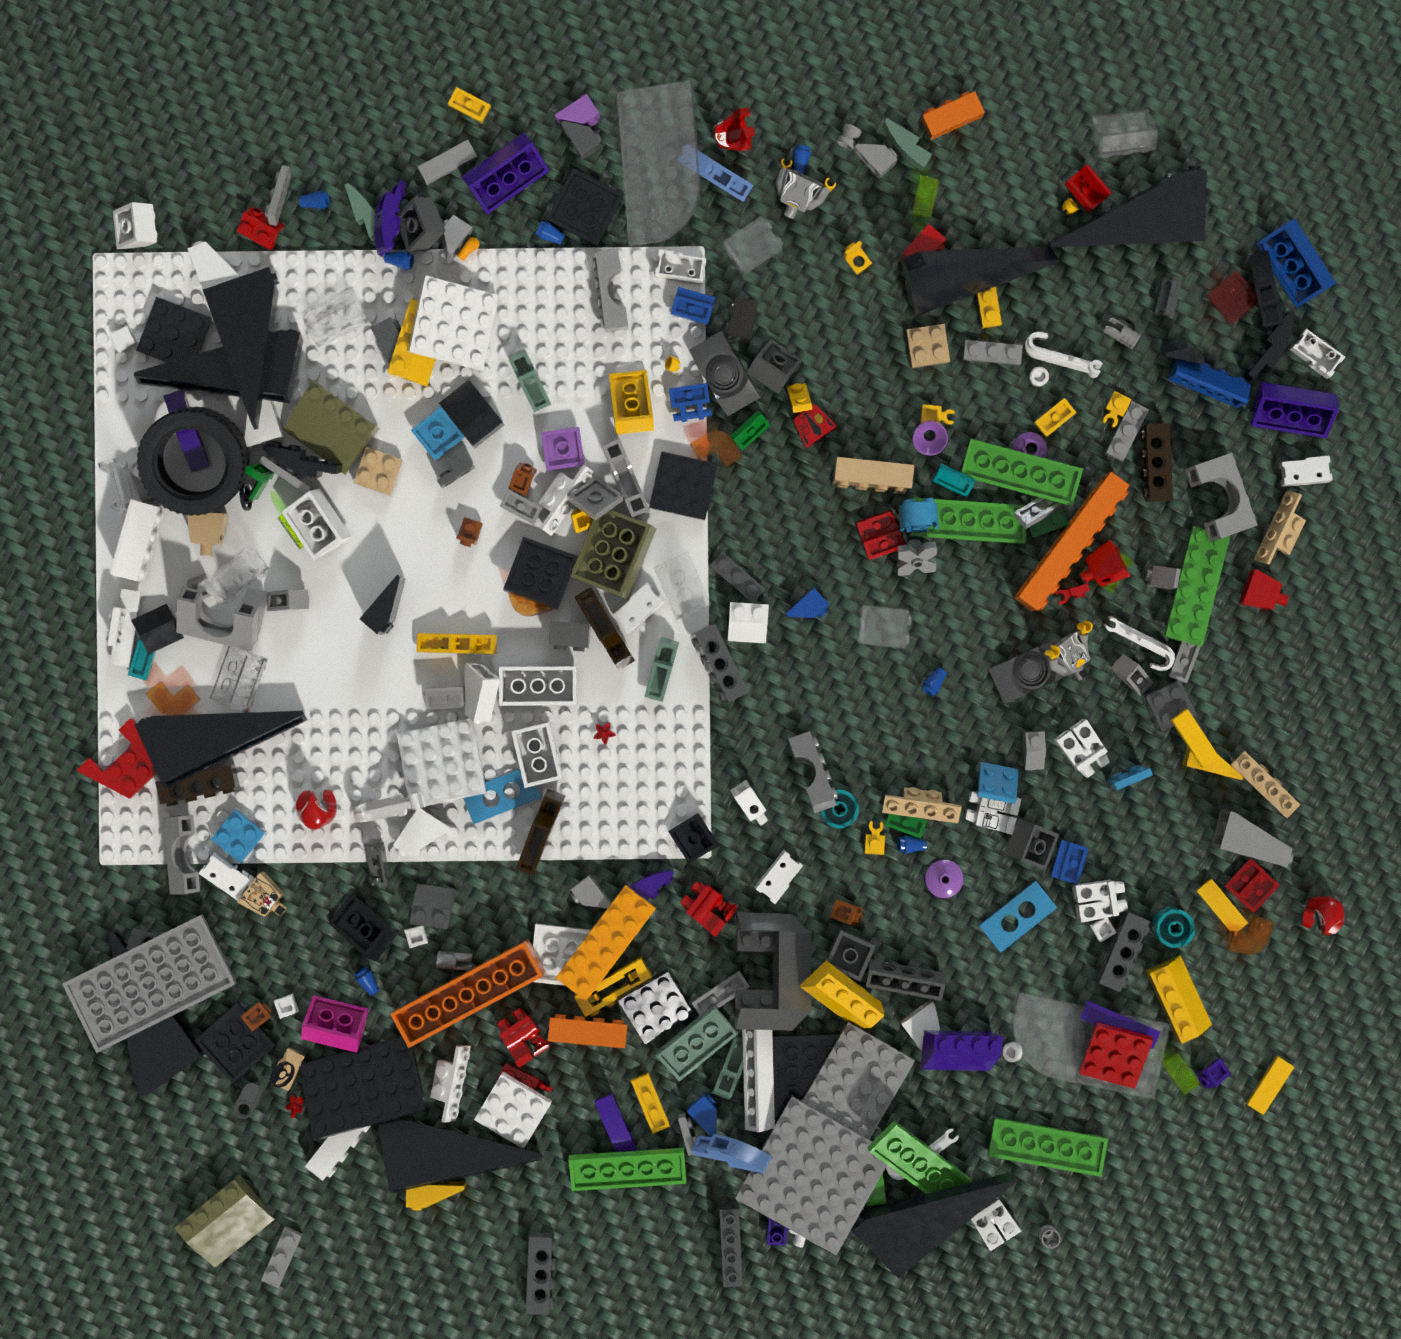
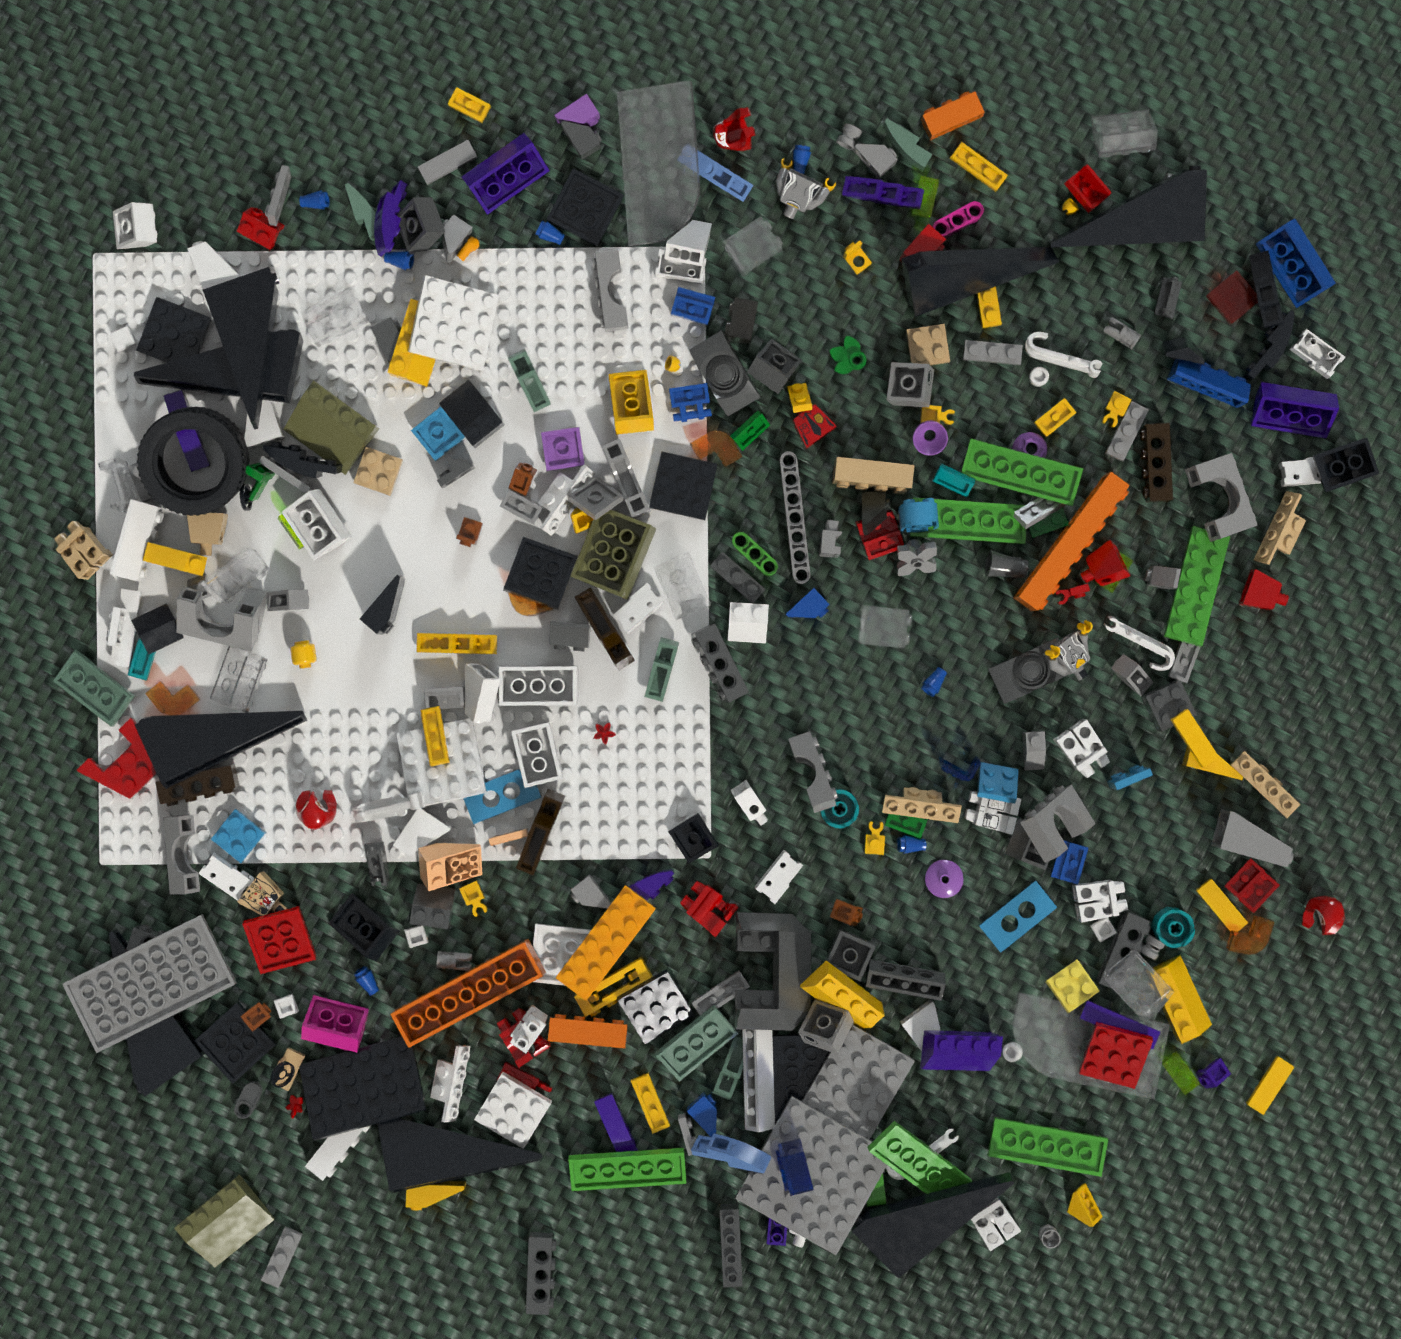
none -> sand green tile [53,650,135,727]
none -> tan hips [54,521,113,580]
none -> yellow slope [143,542,207,576]
none -> red plate [242,906,317,974]
none -> yellow head [290,640,317,669]
none -> light nougat slope [418,843,482,891]
none -> yellow tile [420,706,450,767]
none -> yellow plate [459,880,488,917]
none -> light nougat tile [489,828,529,846]
none -> white hips [510,1005,548,1053]
none -> white slope [664,220,712,266]
none -> bright green beam [732,532,778,576]
none -> clear blue brick [776,1138,814,1196]
none -> light grey beam [779,451,810,584]
none -> light grey brick [798,999,854,1055]
none -> light grey hips [819,520,842,558]
none -> green plate [830,336,867,374]
none -> dark purple slope [842,176,924,209]
none -> pearl dark grey slope [862,491,891,535]
none -> light grey brick [887,362,934,407]
none -> dark pink beam [933,201,984,239]
none -> clear blue piece [939,756,981,781]
none -> yellow tile [950,142,1008,192]
none -> dark grey plant [985,550,1028,578]
none -> light grey arch [1020,784,1095,863]
none -> light yellow plate [1045,959,1100,1013]
none -> yellow slope [1067,1183,1103,1227]
none -> clear slope [1105,949,1174,1023]
none -> light grey wheel [1140,934,1165,960]
none -> black slope [1312,438,1380,492]

